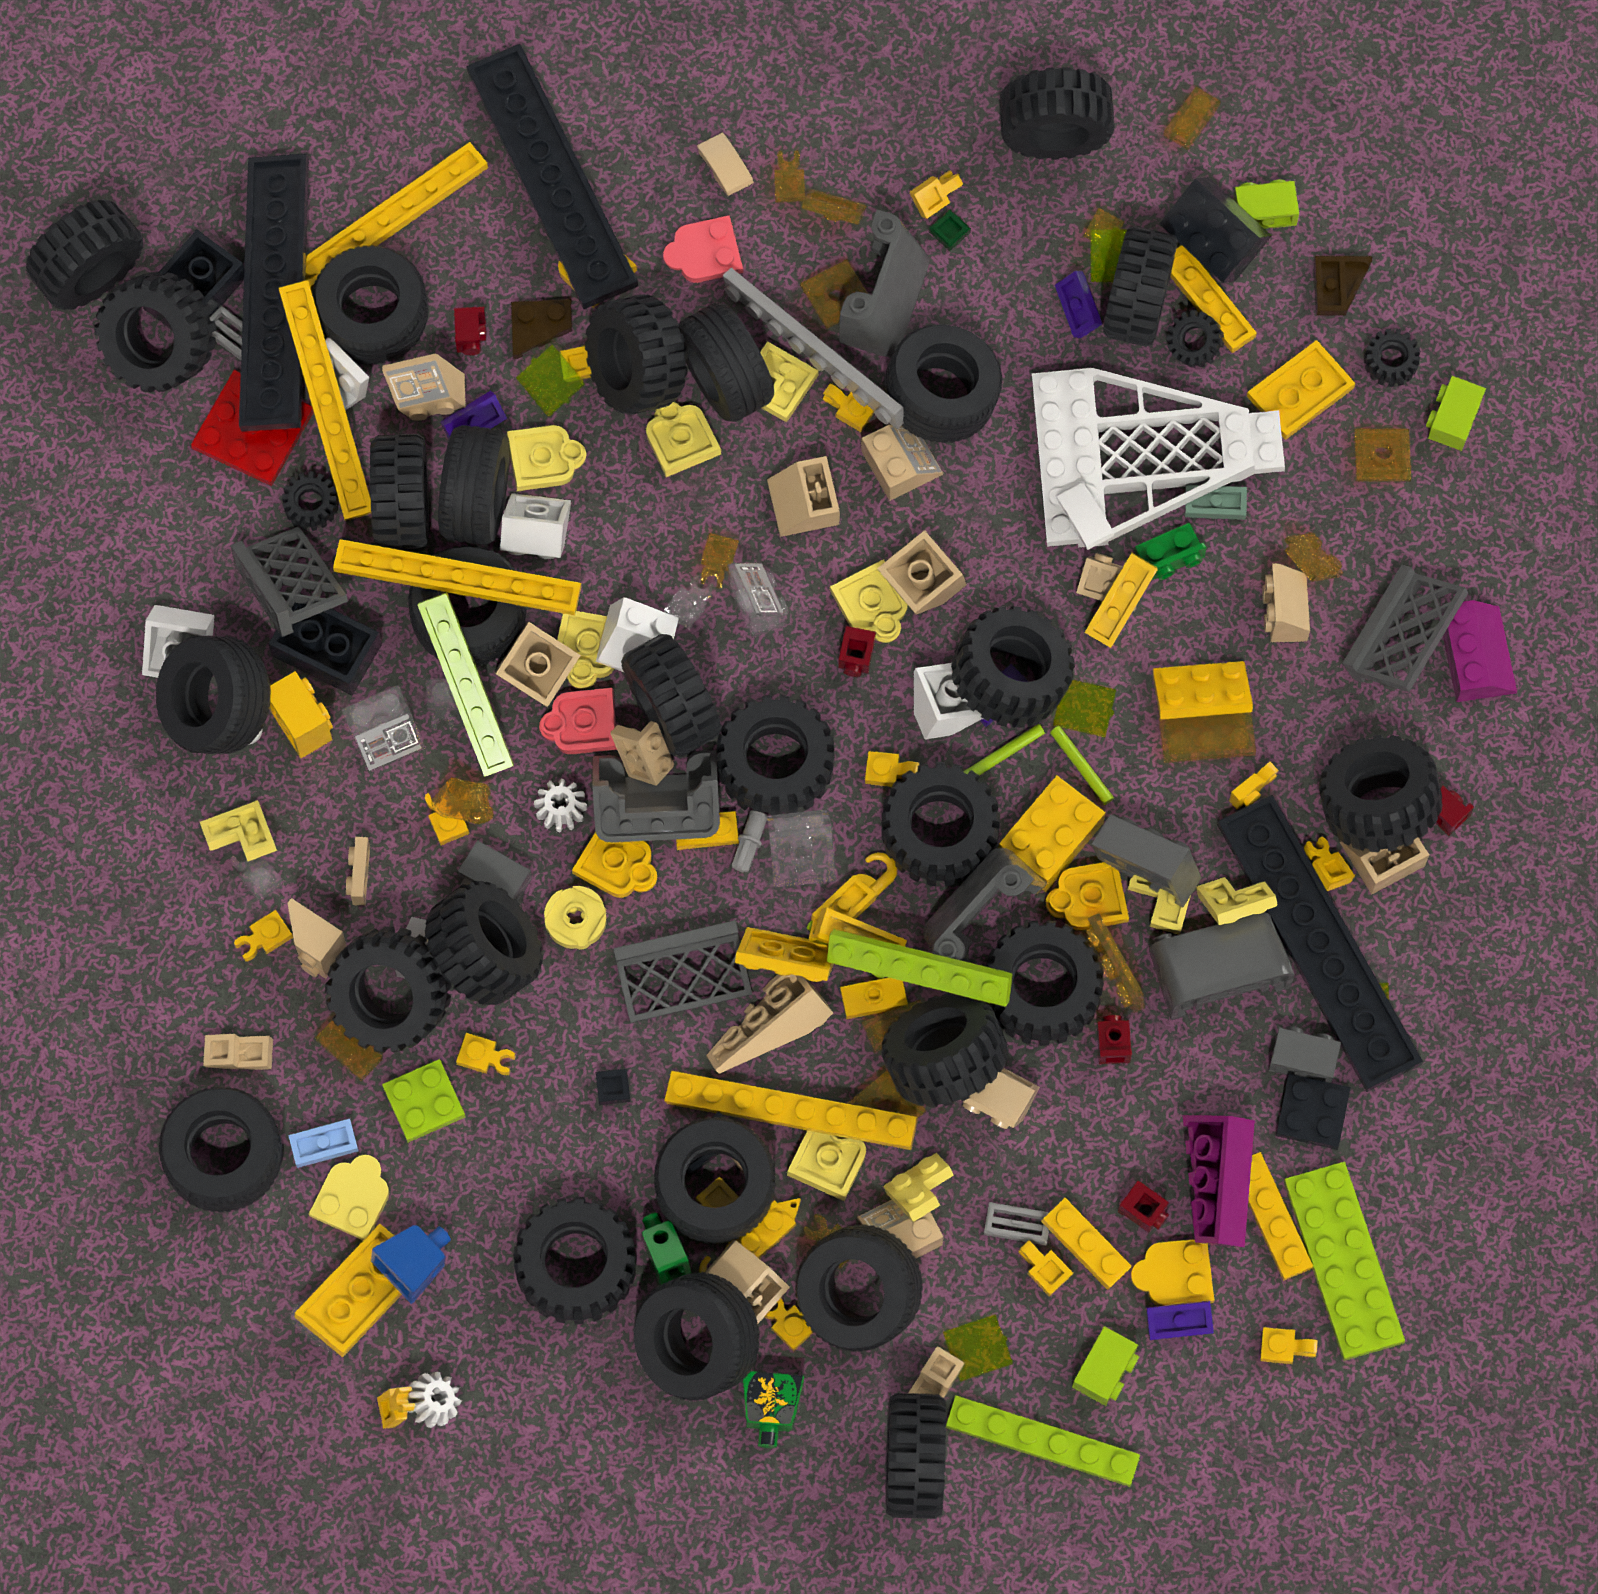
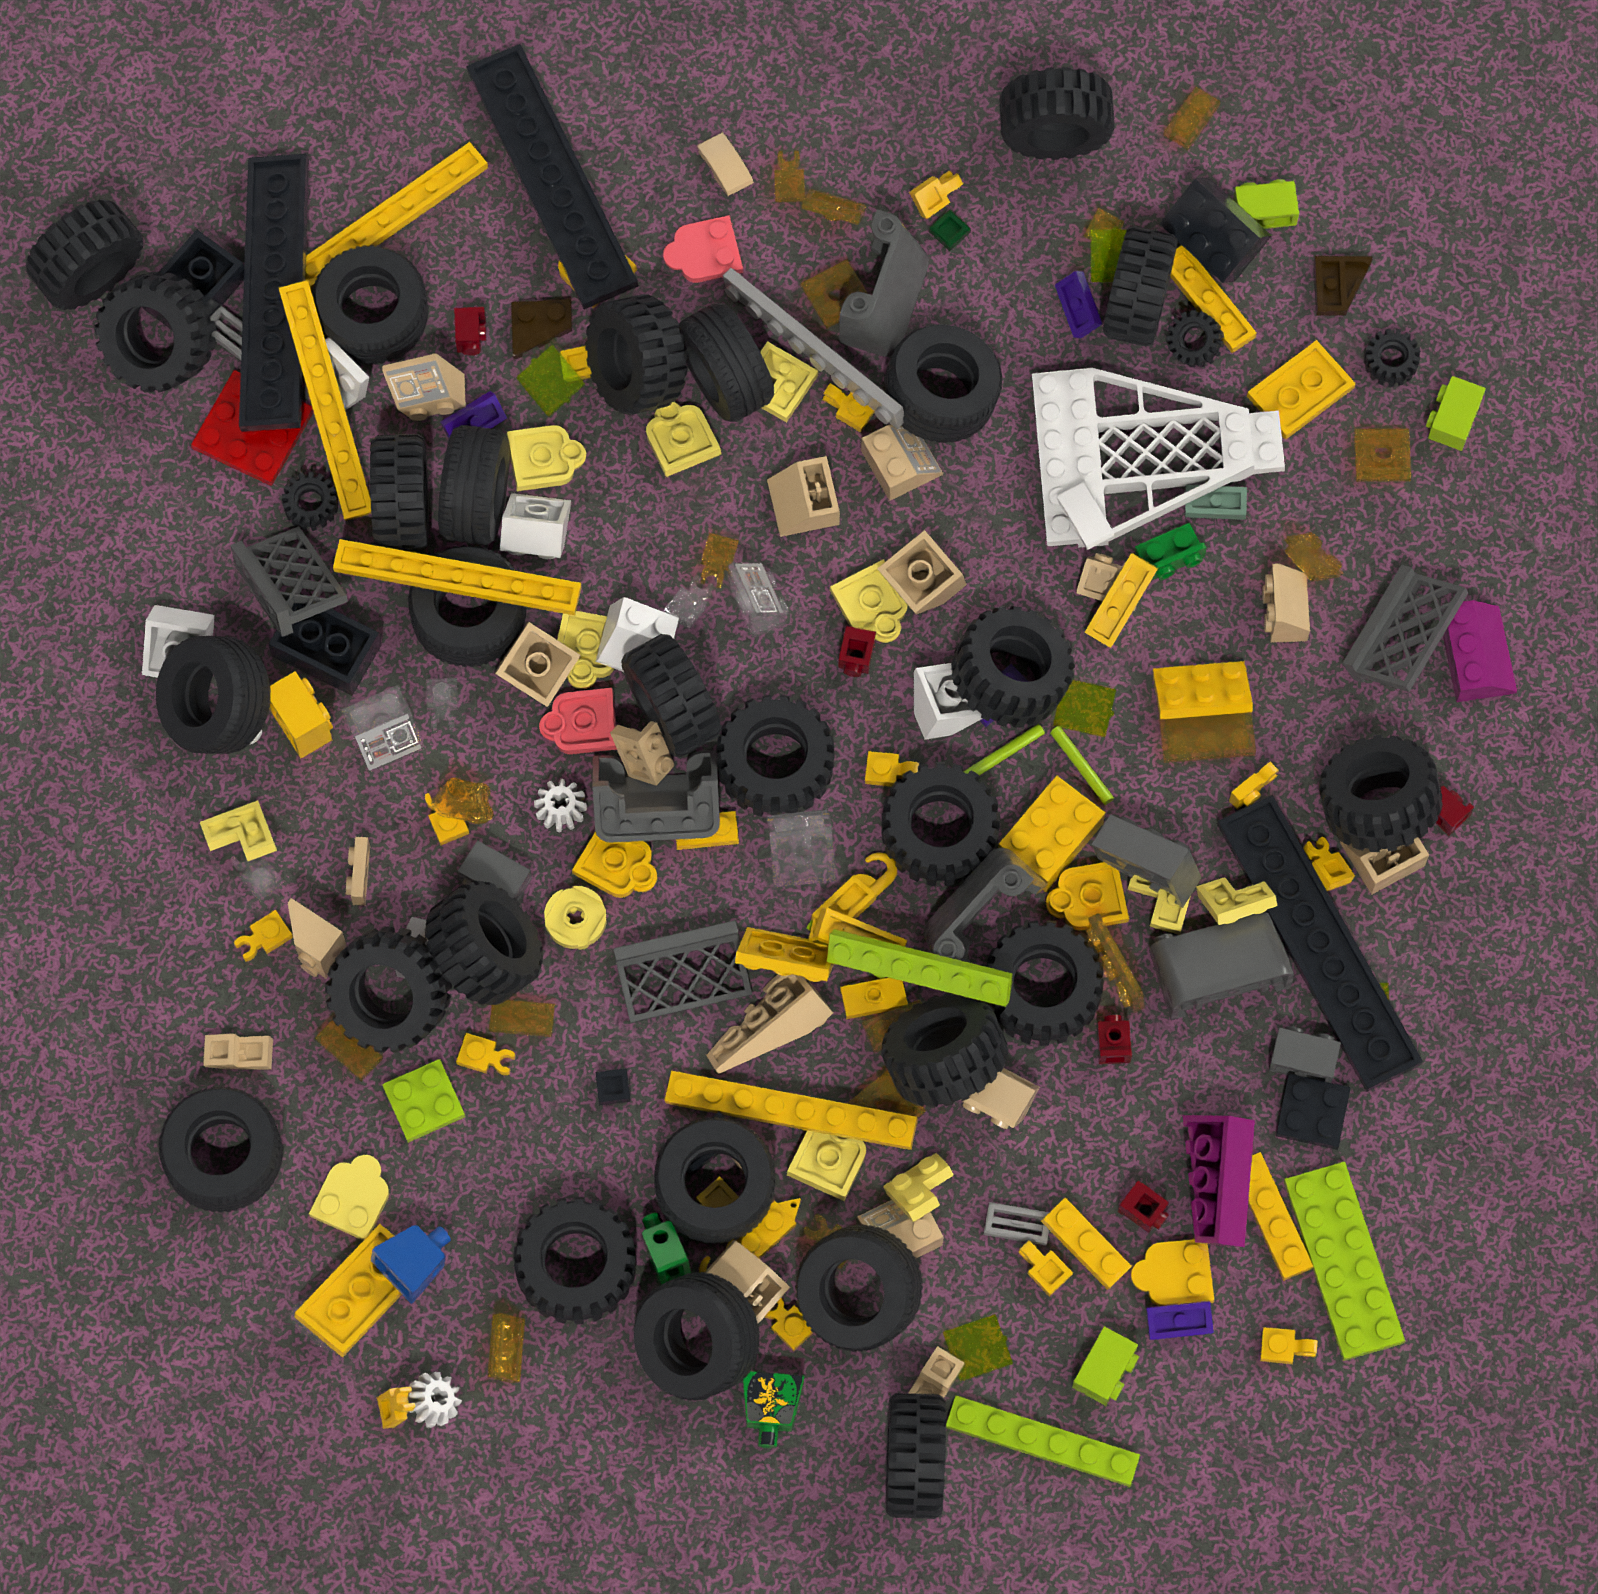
light blue plate [288,1119,358,1168] -> none
plate [417,592,514,777] -> none
light grey axle [732,810,768,872] -> none
none -> clear yellow plate [488,1313,525,1383]
none -> clear yellow plate [489,1000,555,1037]

